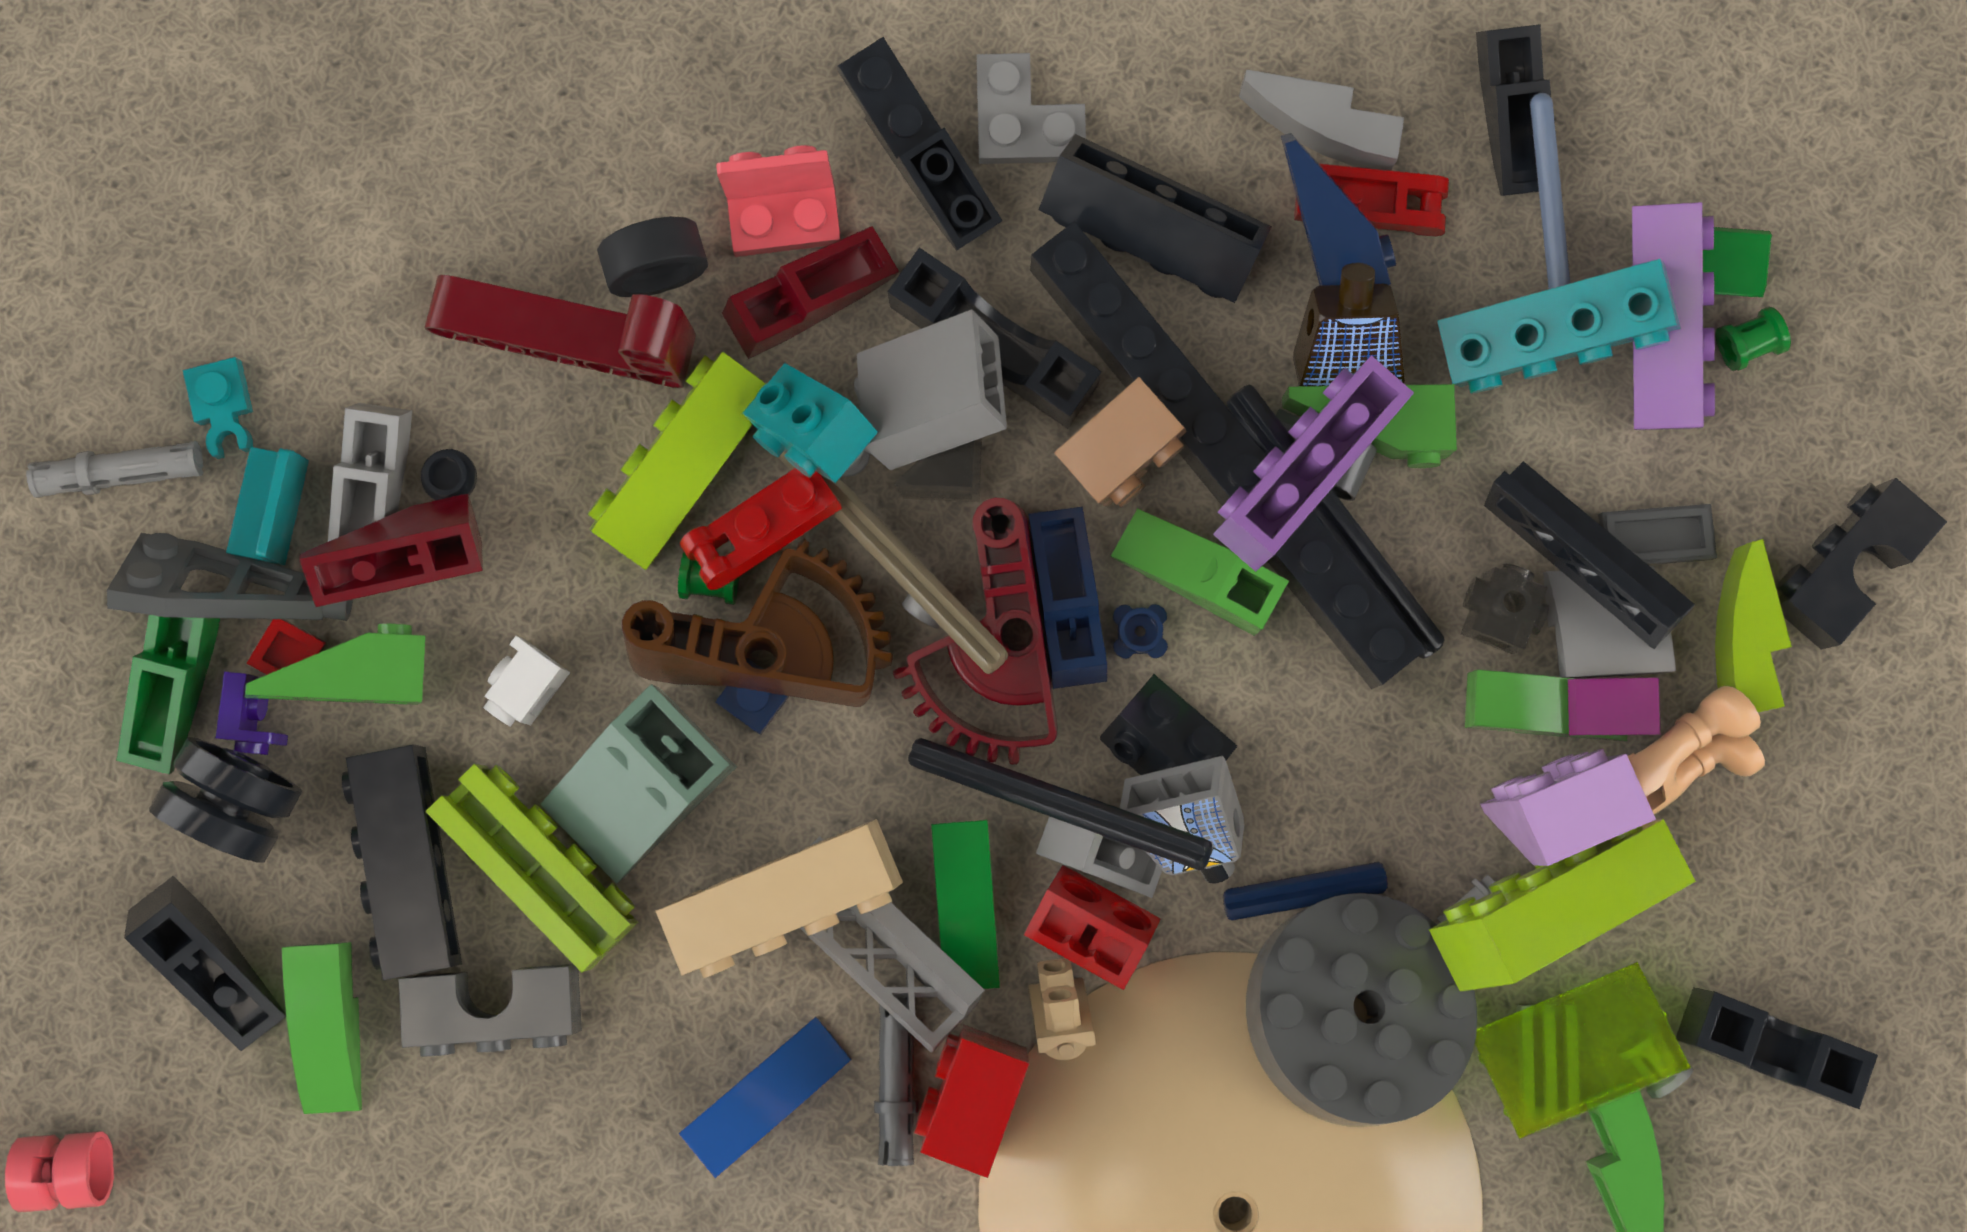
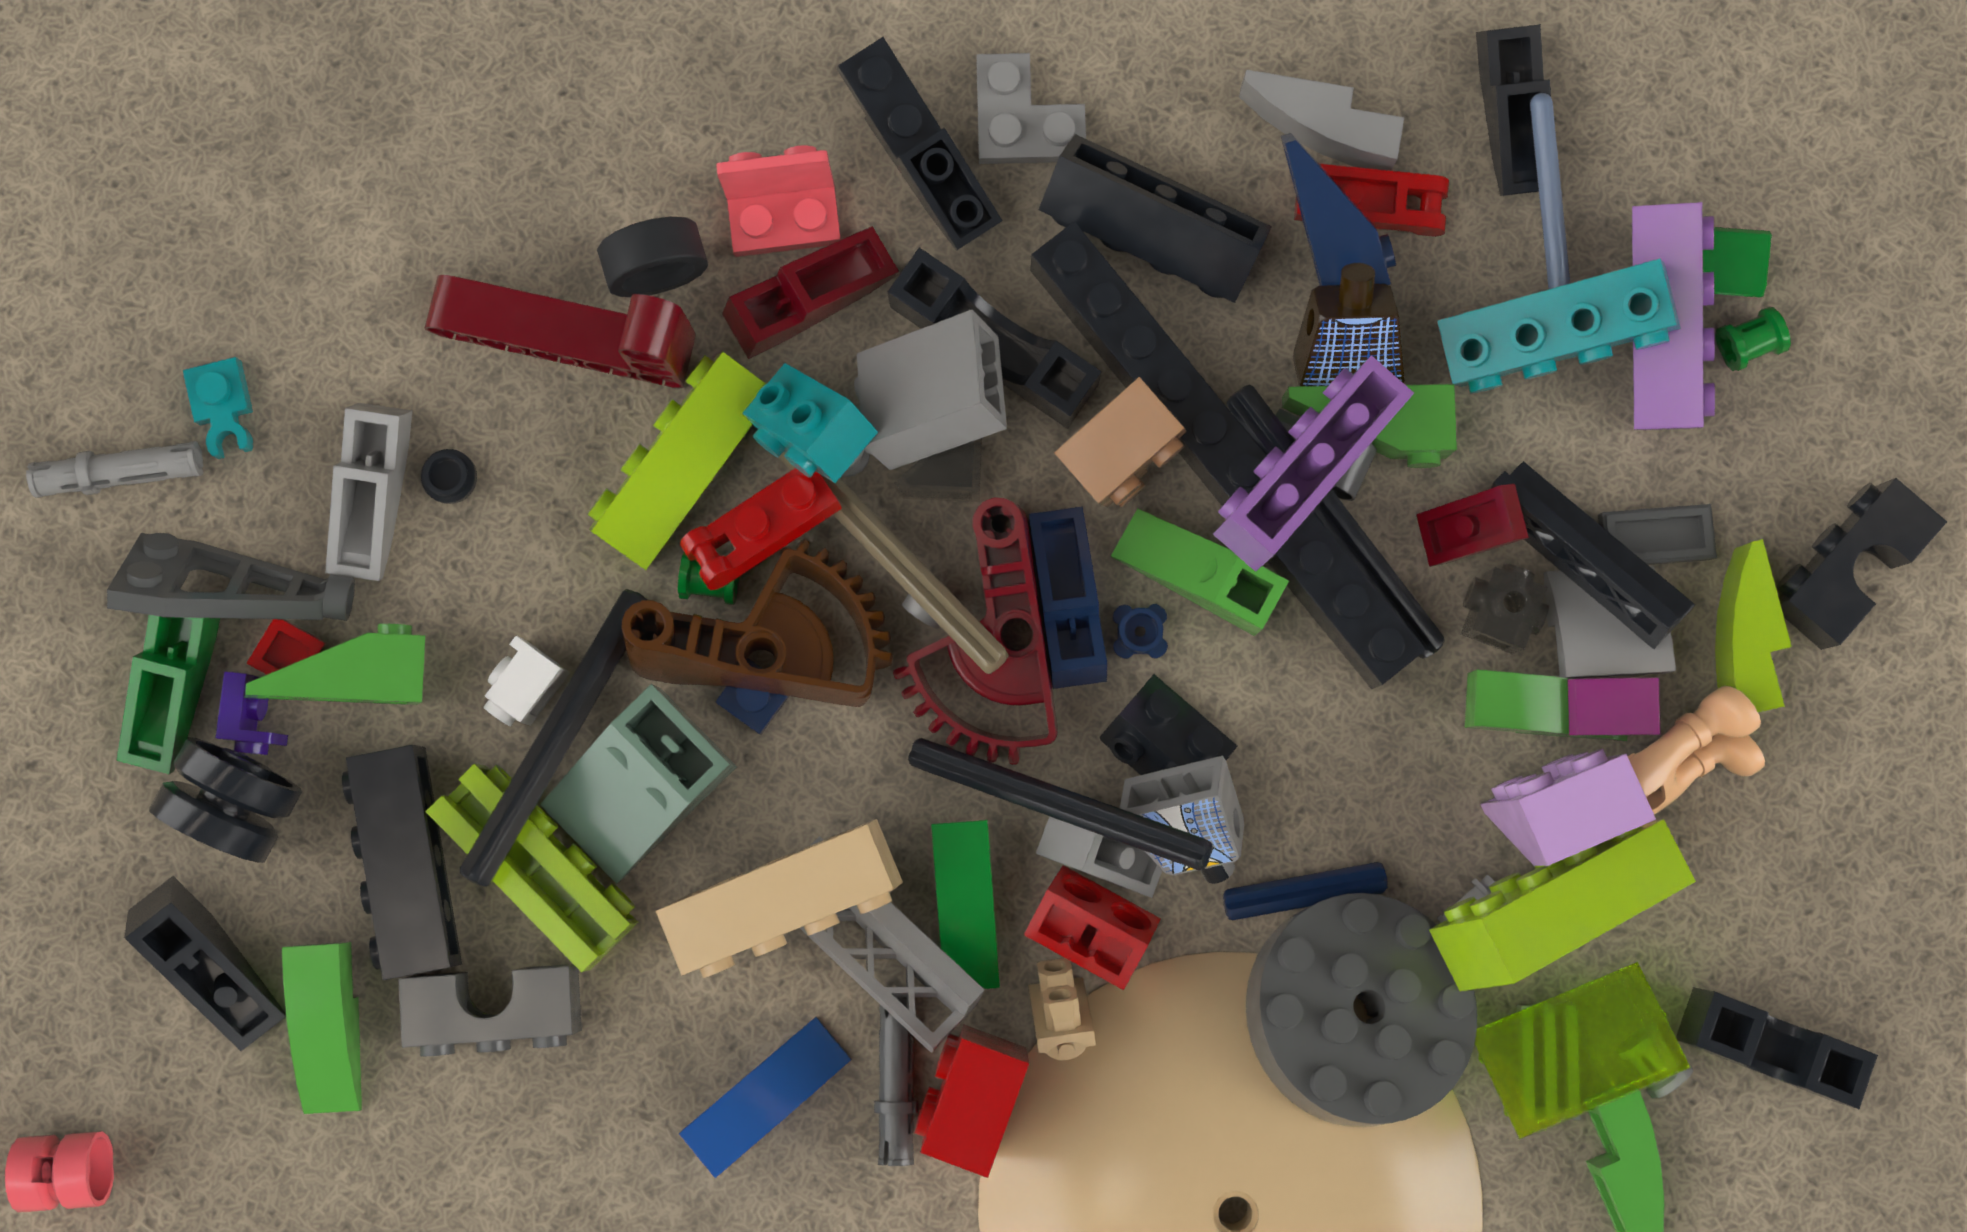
teal panel [226,447,309,565] -> none
dark red slope [299,494,483,607] -> none
none -> black axle [460,589,647,887]
none -> dark red plate [1416,484,1529,567]

